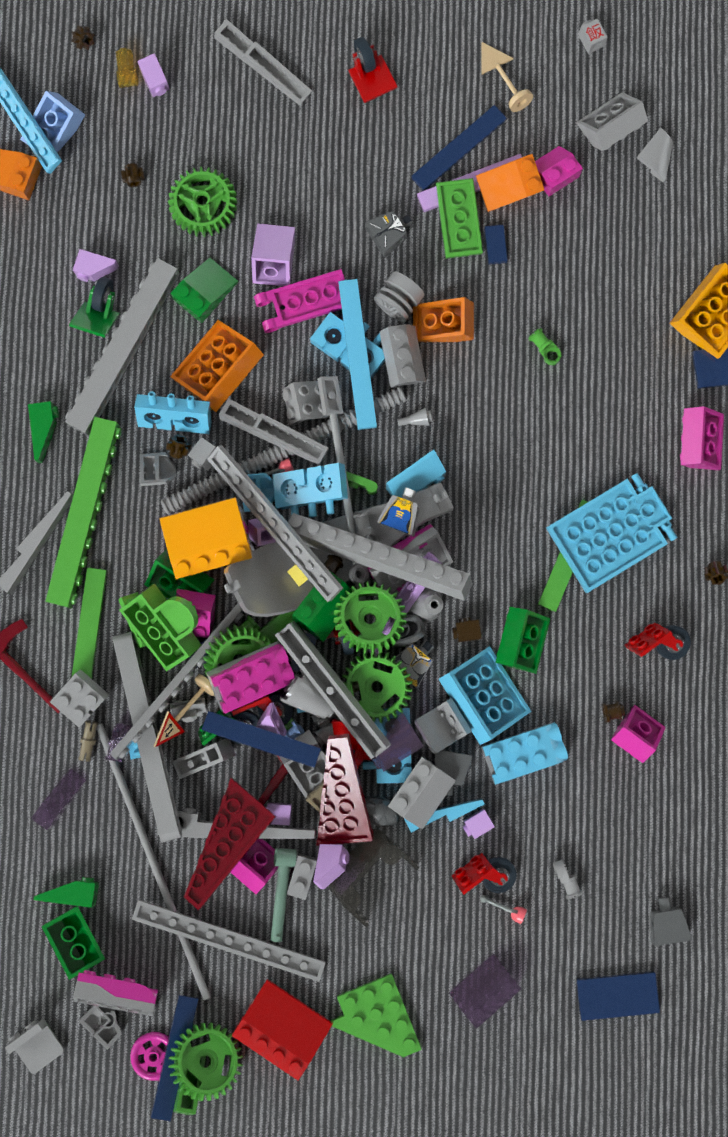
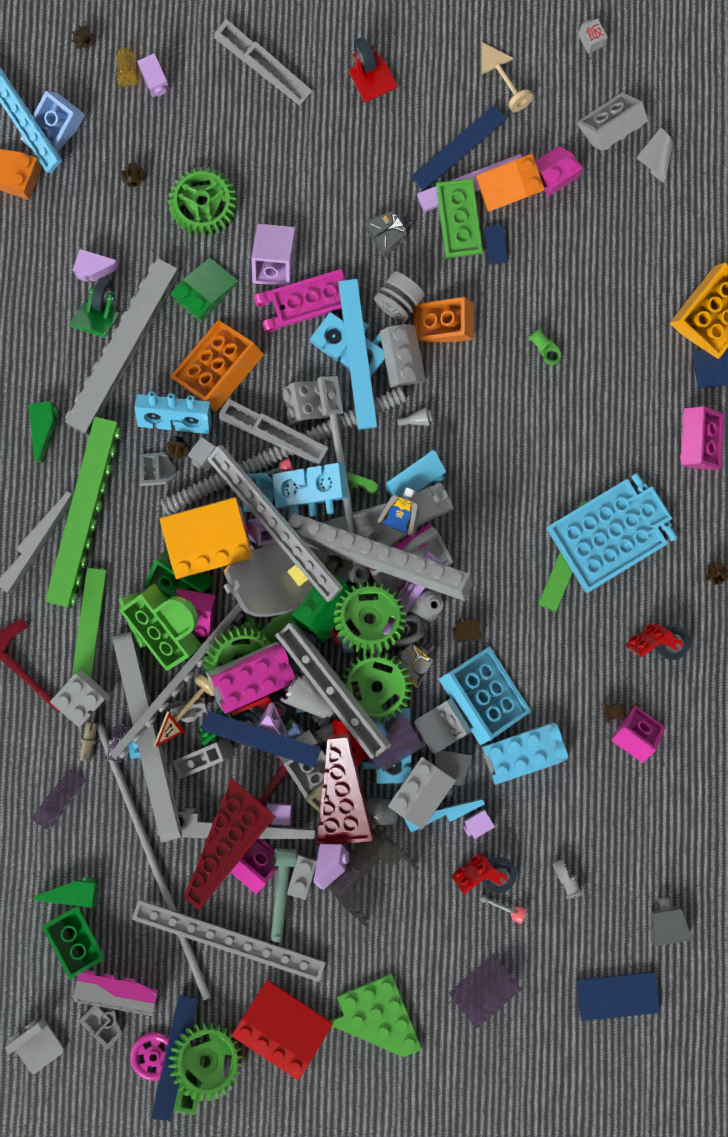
green slope [495,607,550,674] -> none

